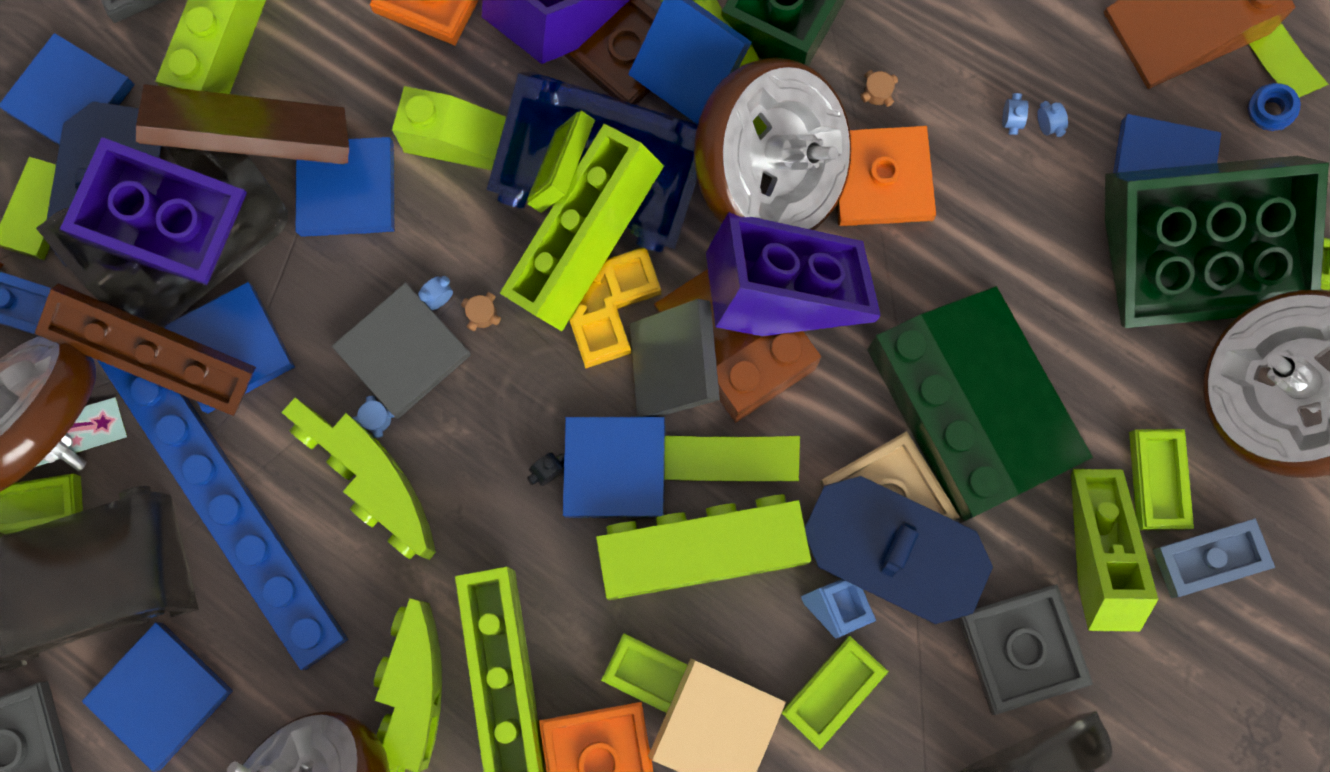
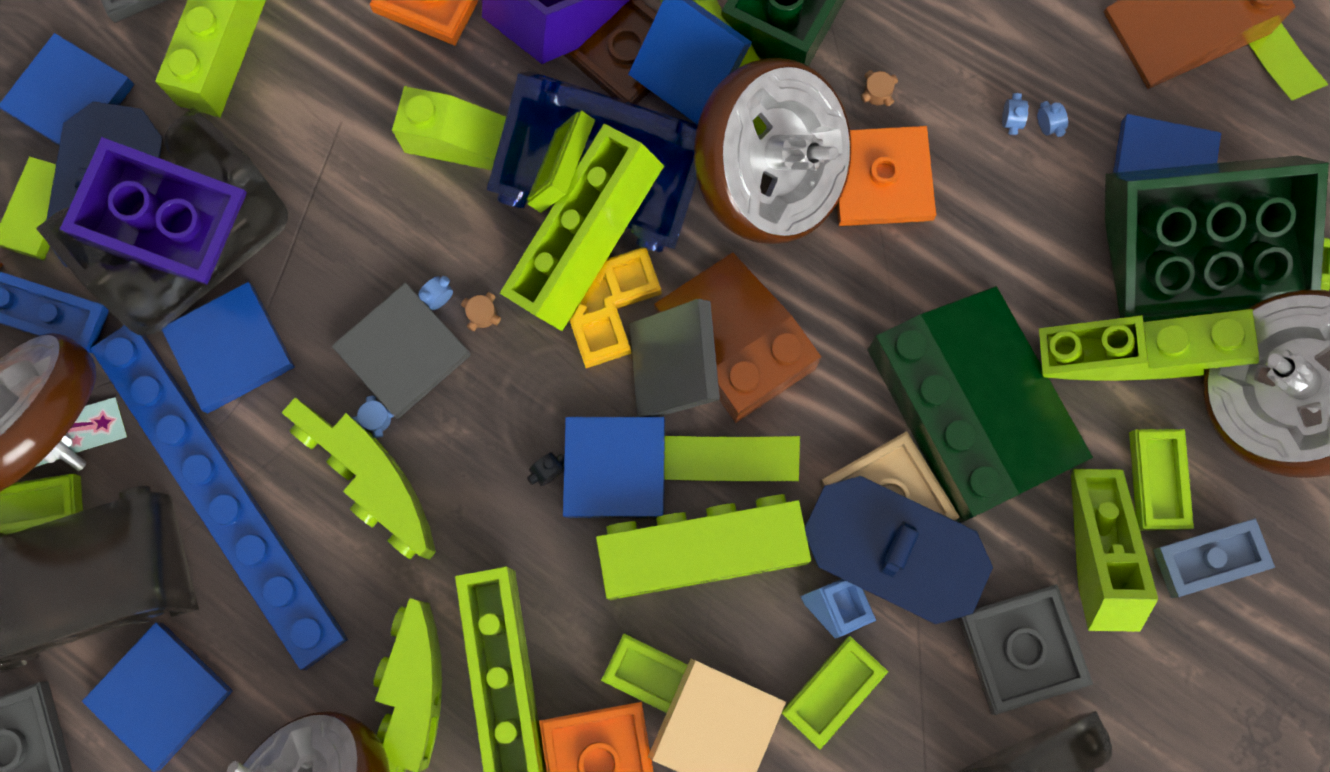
reddish brown plate [34,283,256,416] -> none
tile [136,84,349,164] -> none
blue tile [296,137,395,237] -> none
dark purple slope [706,212,881,336] -> none
blue plate [1248,83,1301,131] -> none
none -> lime slope [1039,309,1259,381]

